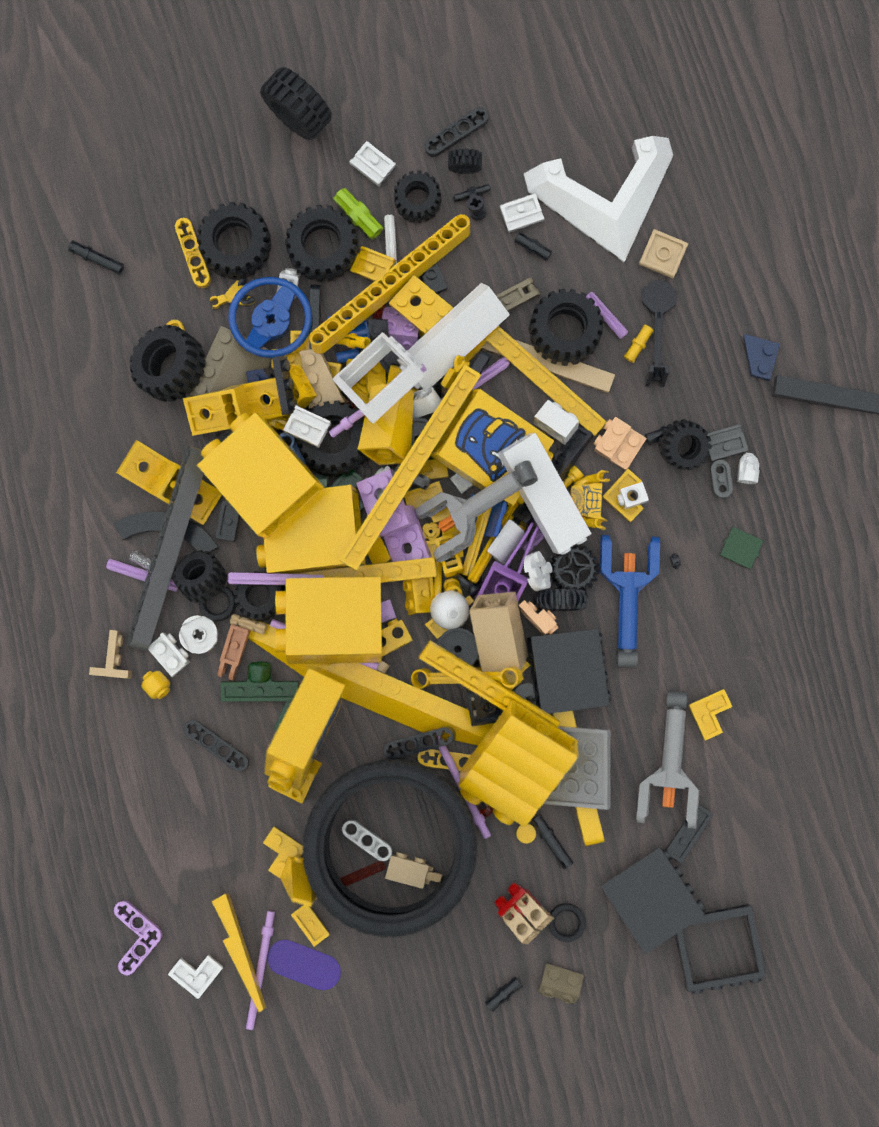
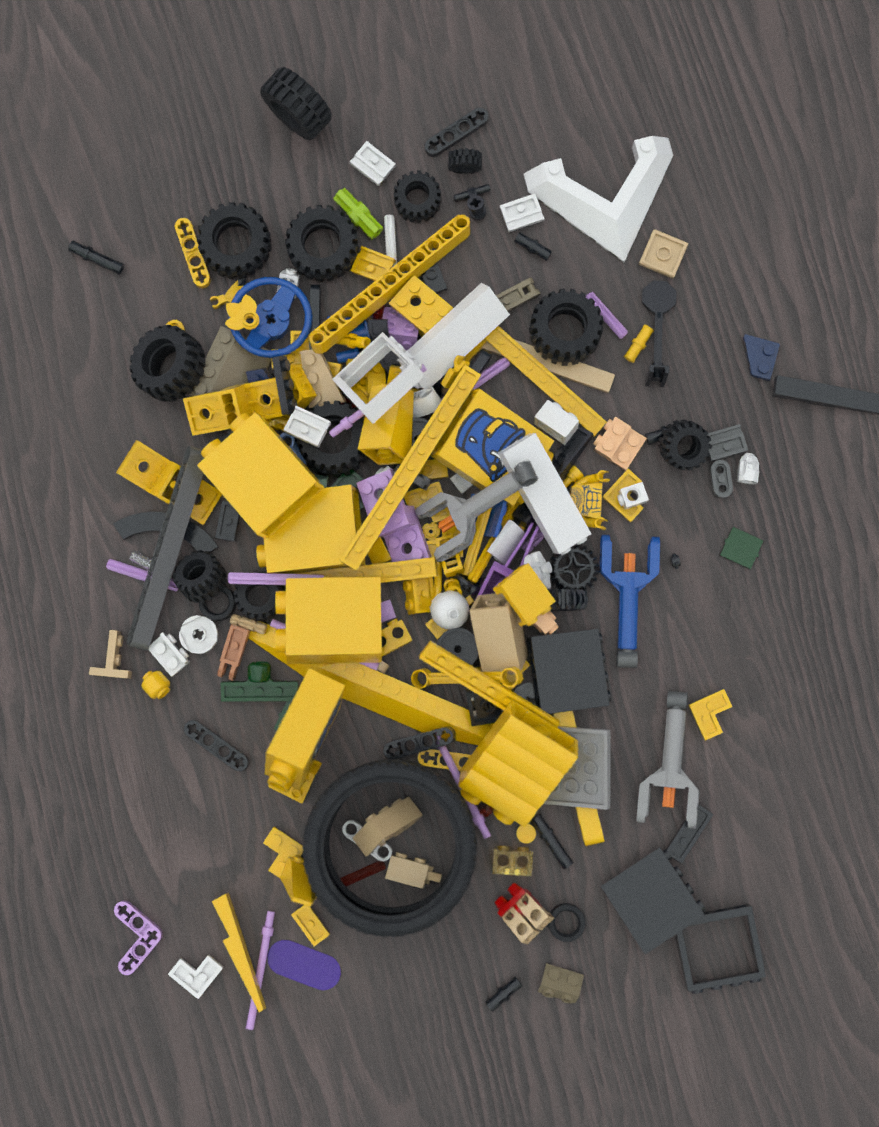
none -> yellow plate [225,295,259,330]
none -> tan wedge [352,797,423,857]
none -> yellow panel [492,563,555,627]
none -> clear yellow brick [492,845,533,876]

